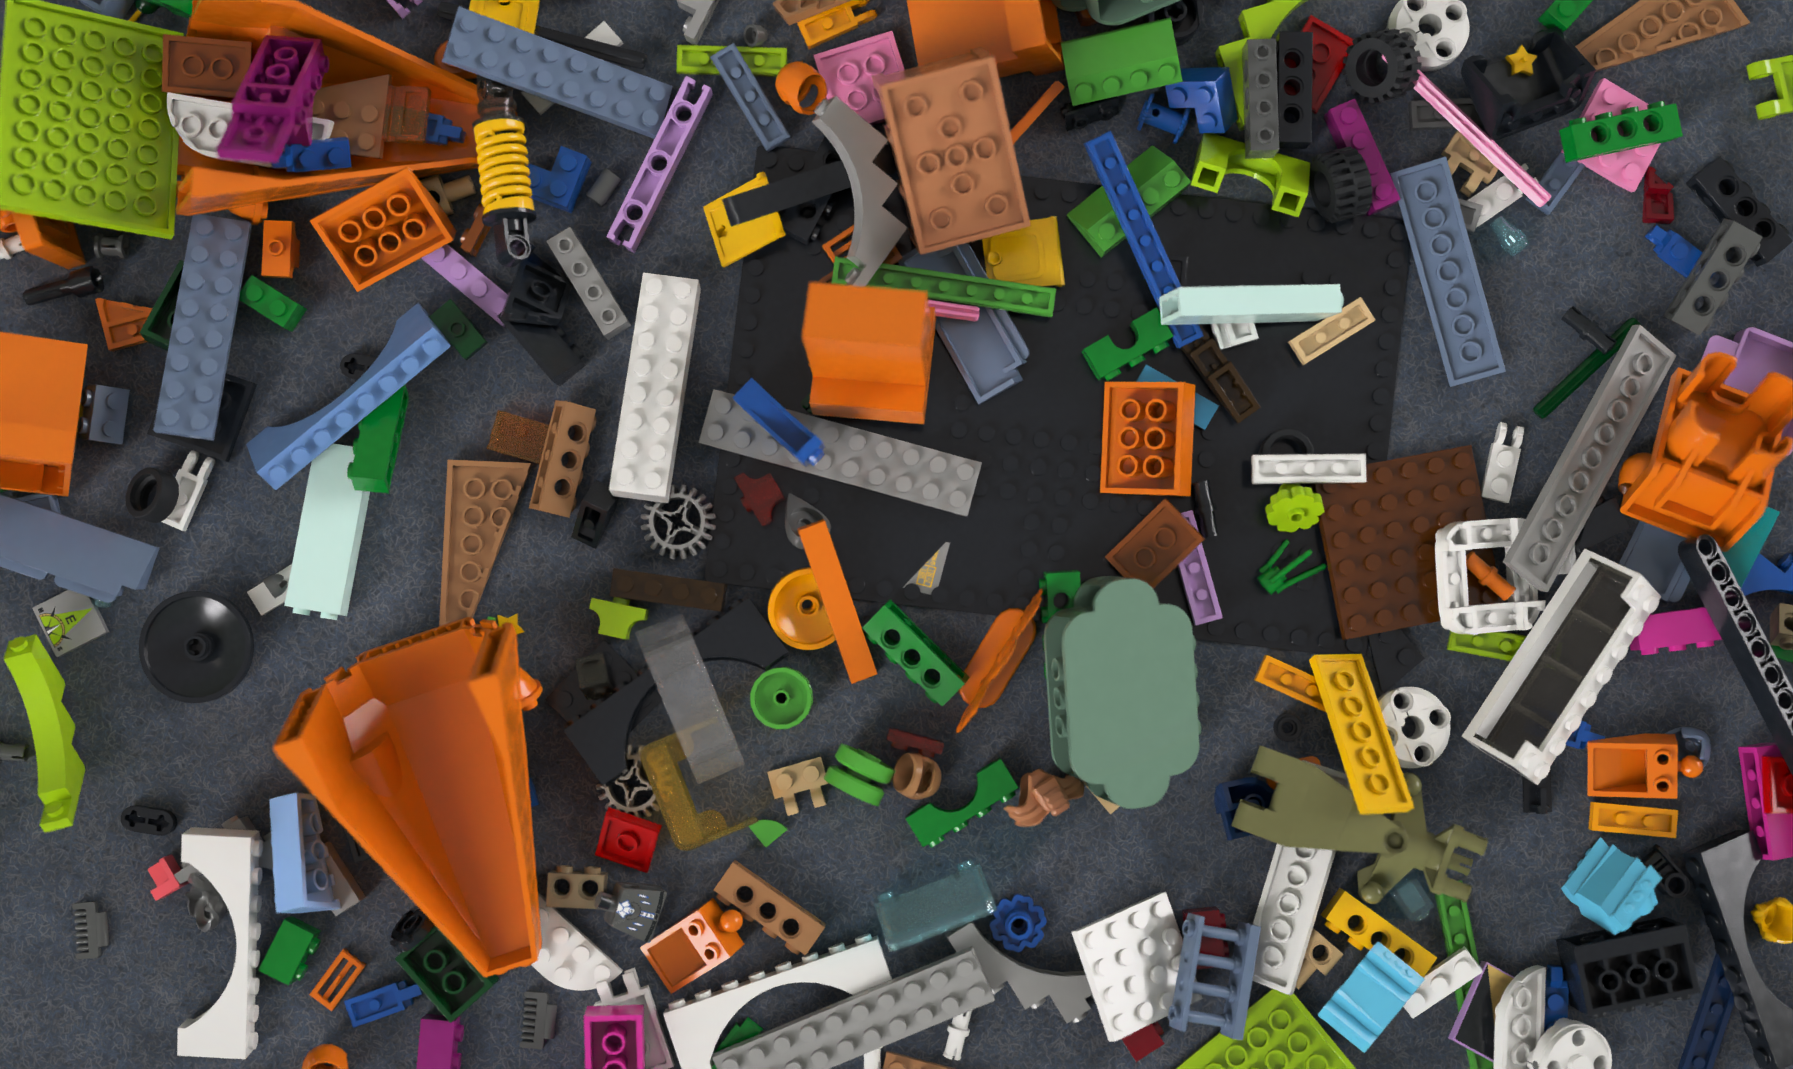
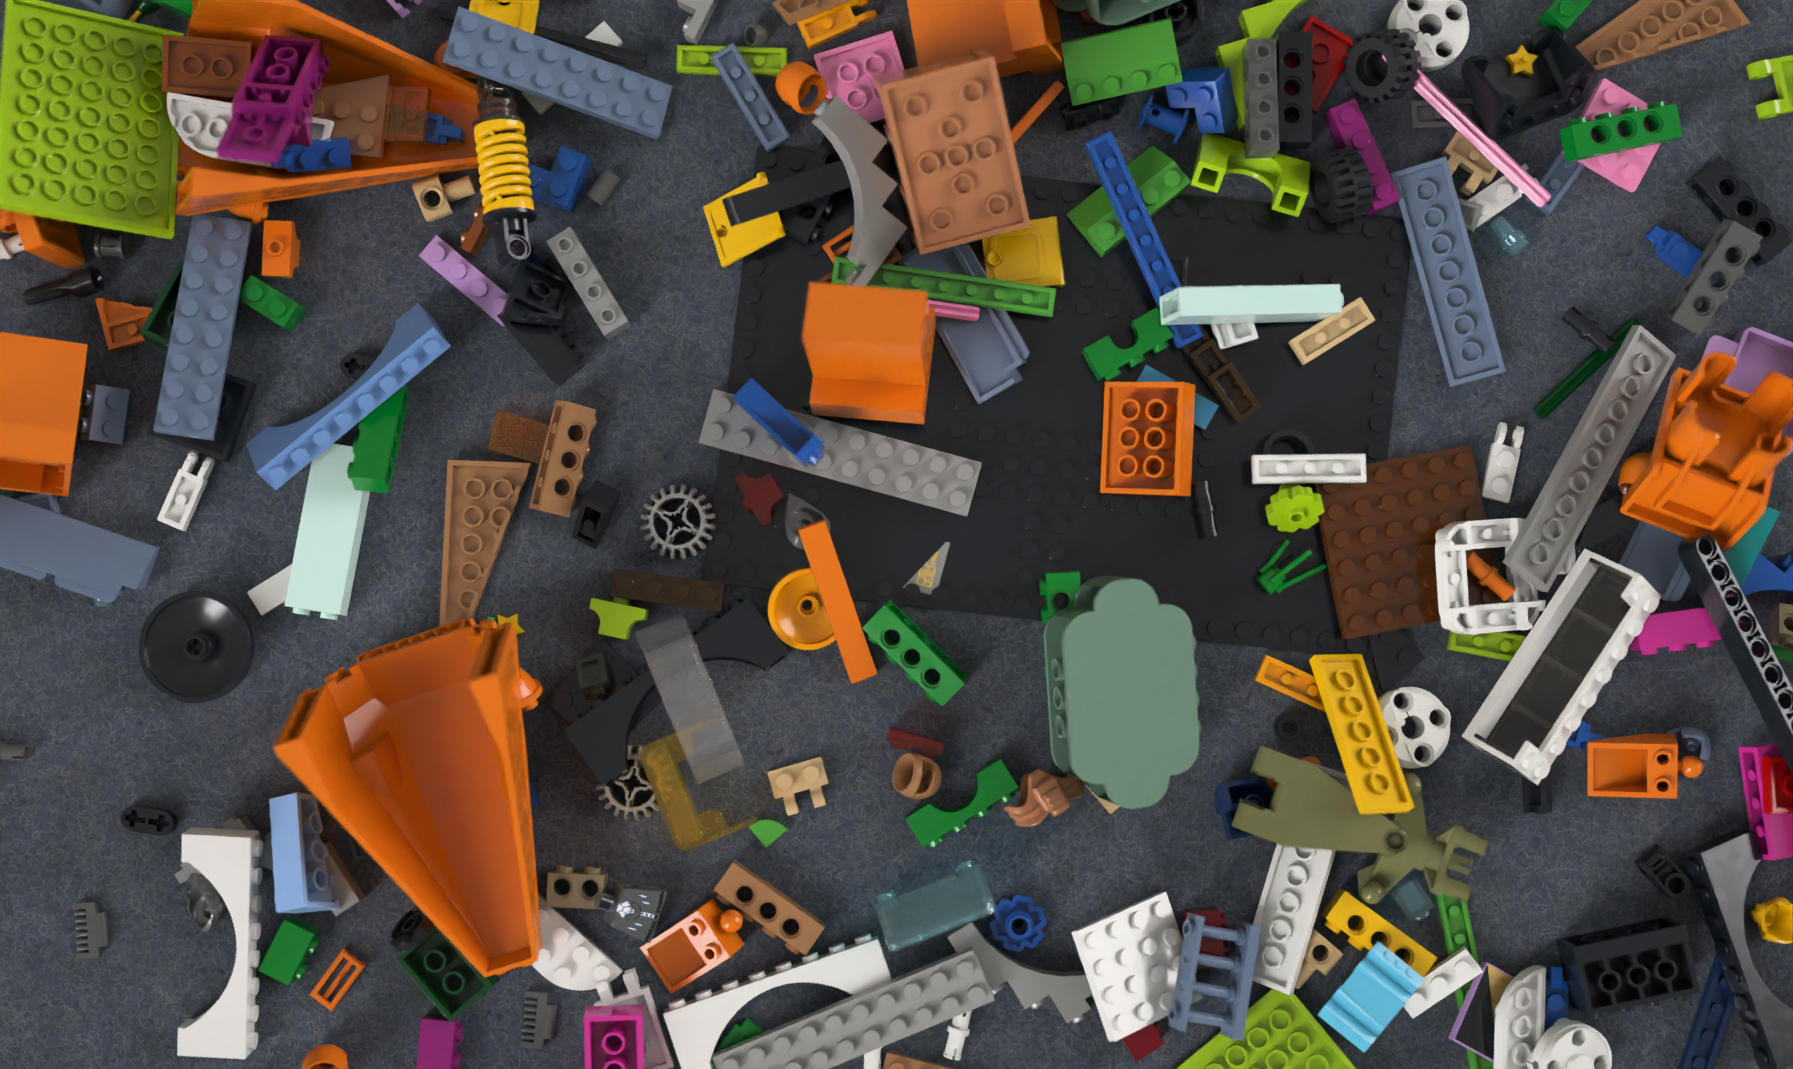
lime arch [4,634,85,833] -> none
light grey tile [32,590,109,657] -> none
black tyre [125,467,179,523] -> none
coral panel [148,854,189,901] -> none
dark grey hinge [263,574,287,598] -> none
orange slope [310,166,456,292] -> none
blue hinge [344,980,423,1028] -> none
dark green brick [429,299,488,361] -> none
red tile [595,807,662,873] -> none
lavender piece [606,76,713,253] -> none
white brick [609,273,701,503] -> none
bright green wheel [750,667,813,729] -> none
bright green wheel [823,743,896,806] -> none
orange plant [956,588,1042,733] -> none
dark orange plate [1105,498,1205,589] -> none
lavender plate [1178,510,1223,626] -> none
medium azure slope [1561,837,1662,935] -> none
light orange plate [1588,802,1678,838] -> none
dark red slope [1643,167,1674,224] -> none

